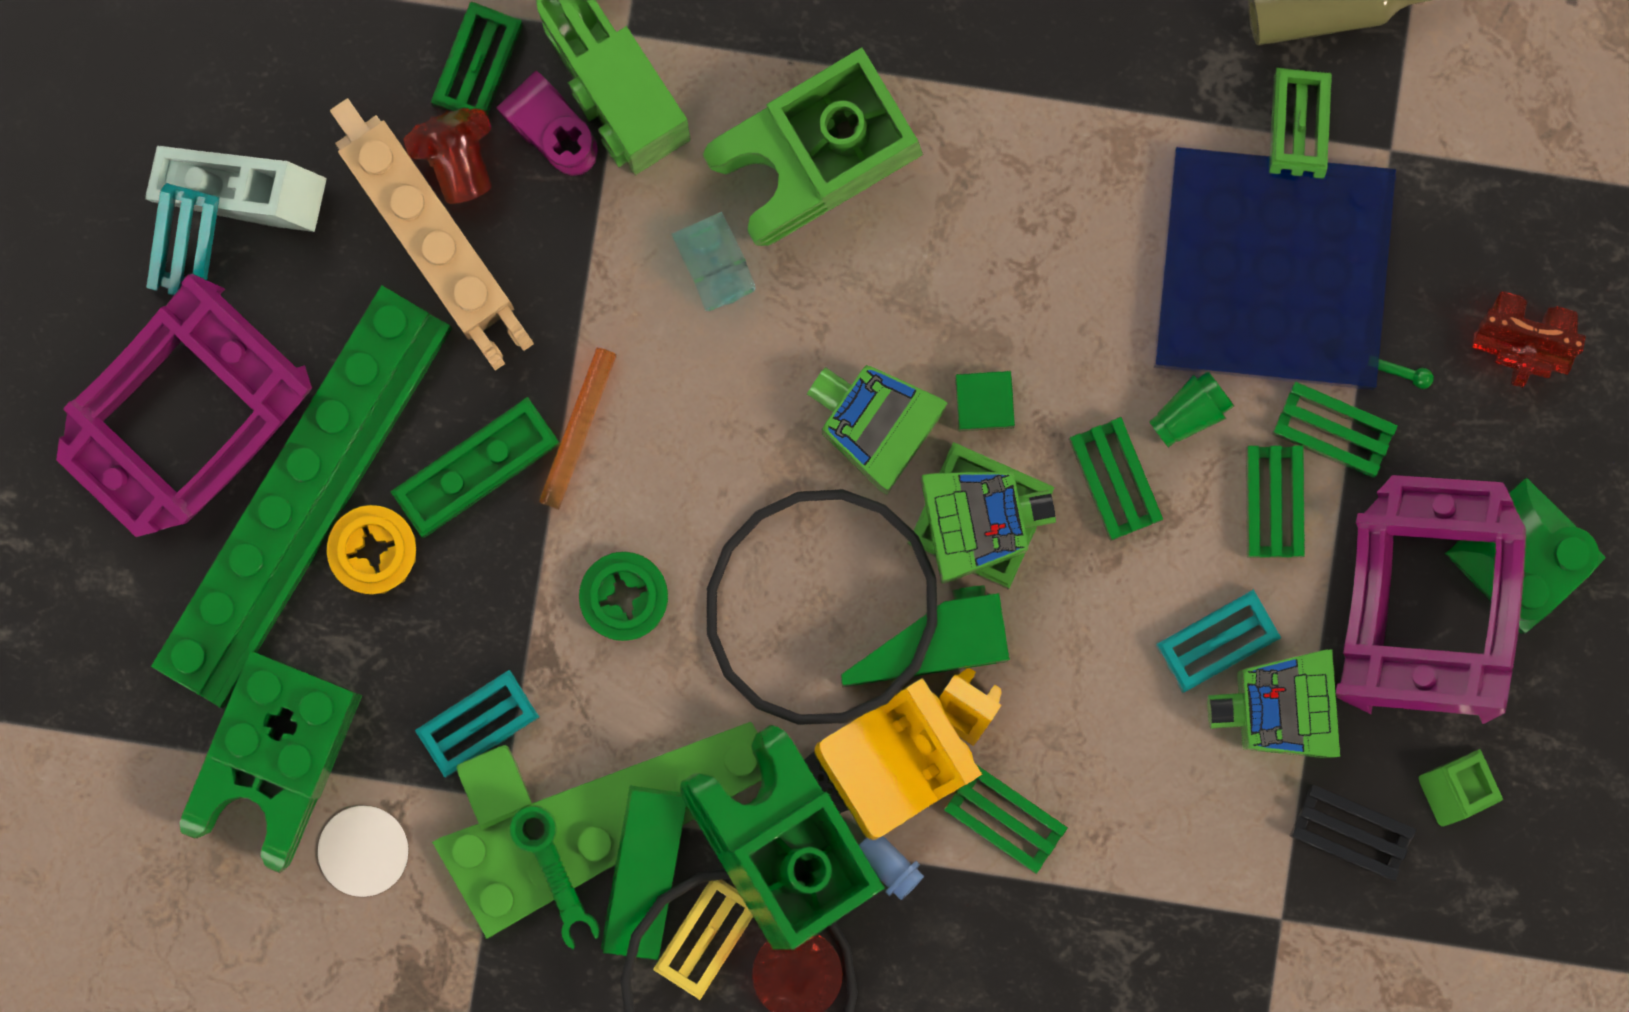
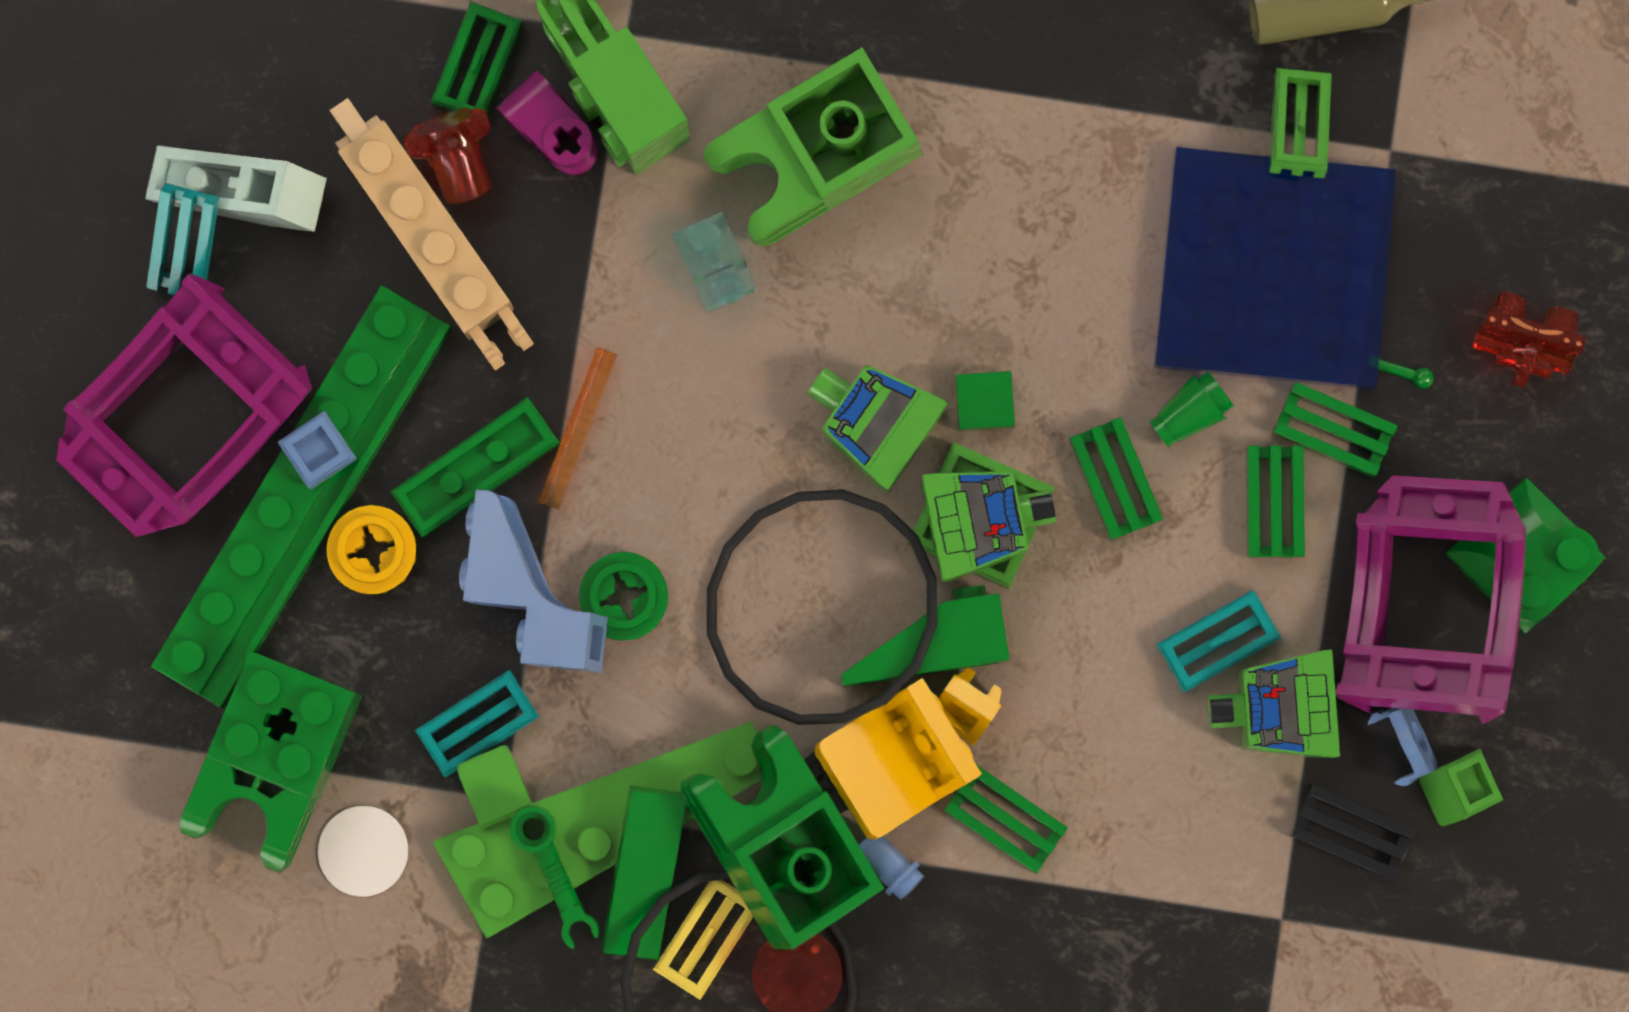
none -> medium blue tile [278,411,357,490]
none -> medium blue arch [459,489,608,673]
none -> medium blue piece [1368,708,1438,787]

